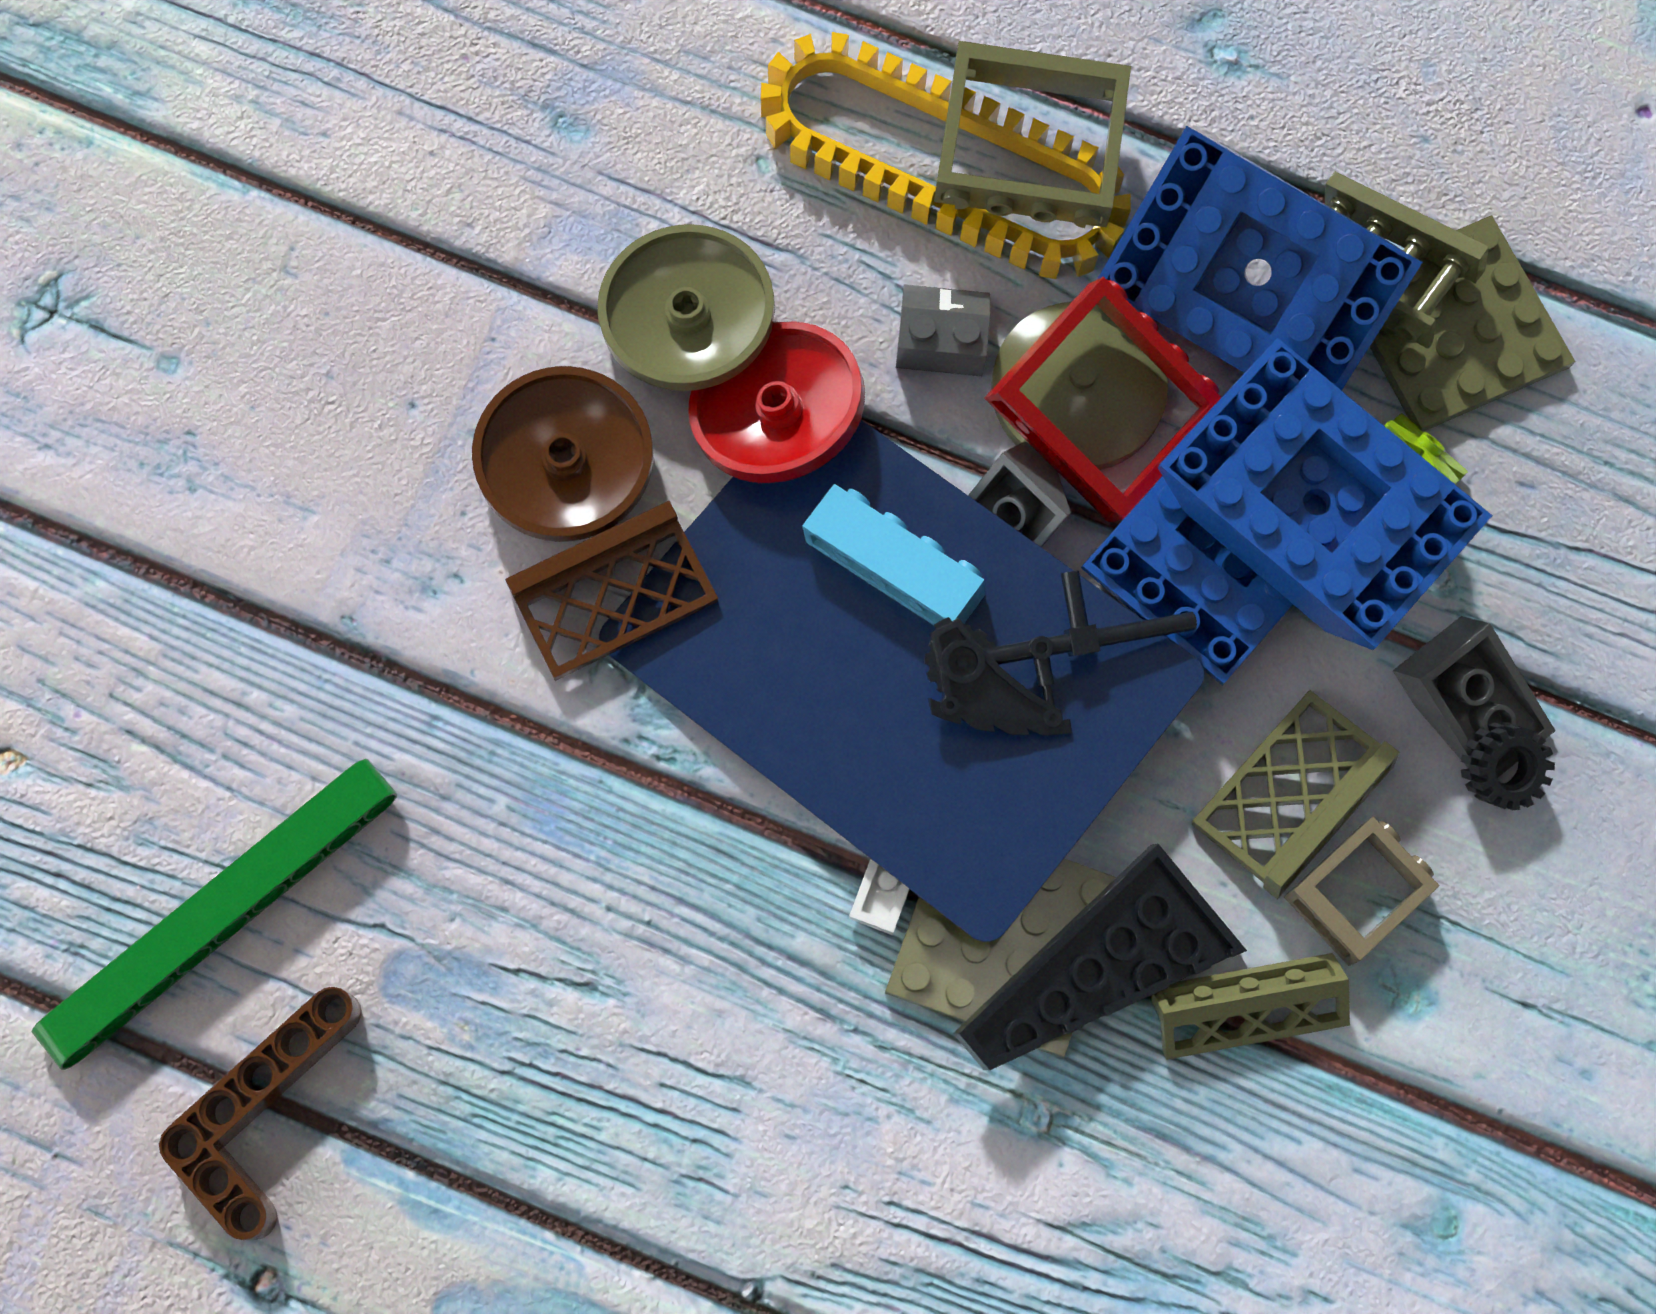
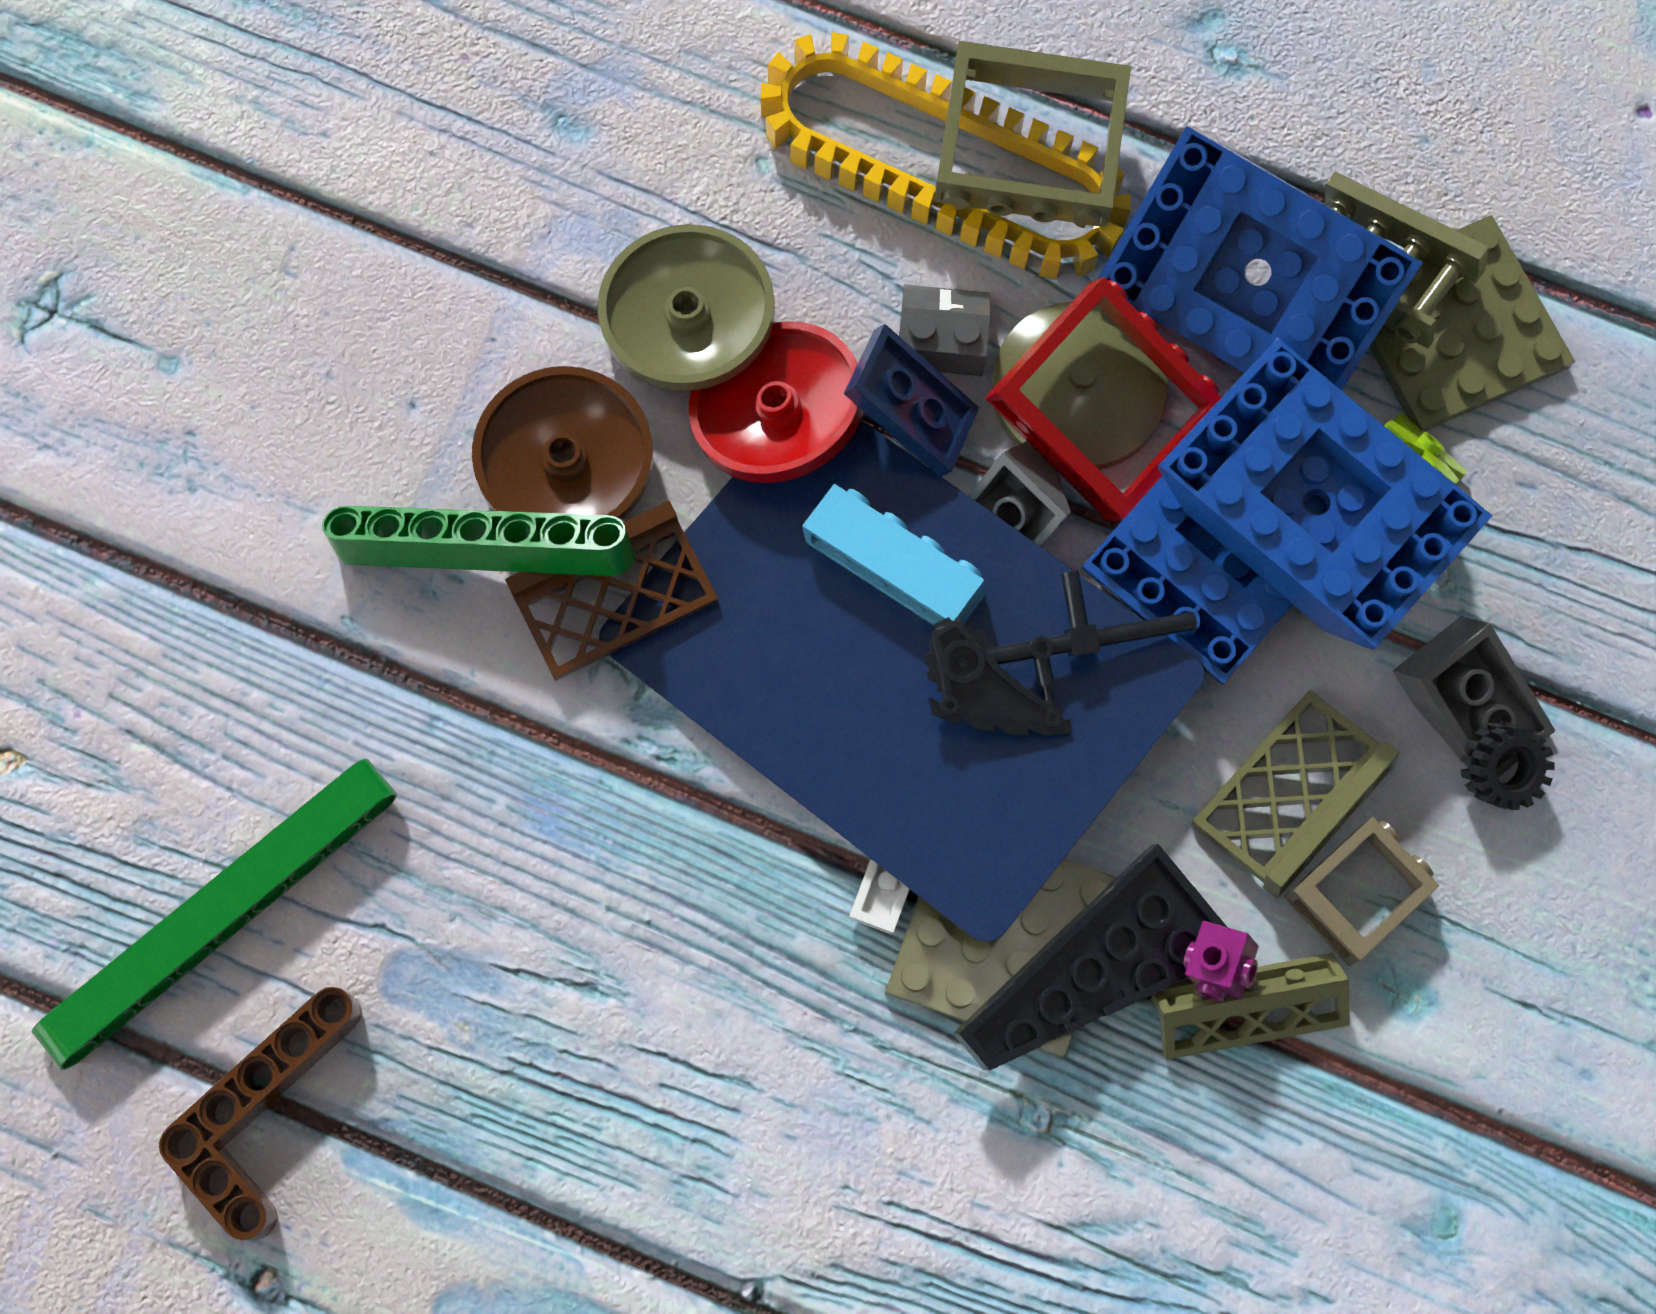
none -> green beam [322,505,635,576]
none -> dark blue plate [843,324,980,477]
none -> magenta brick [1184,921,1259,1002]

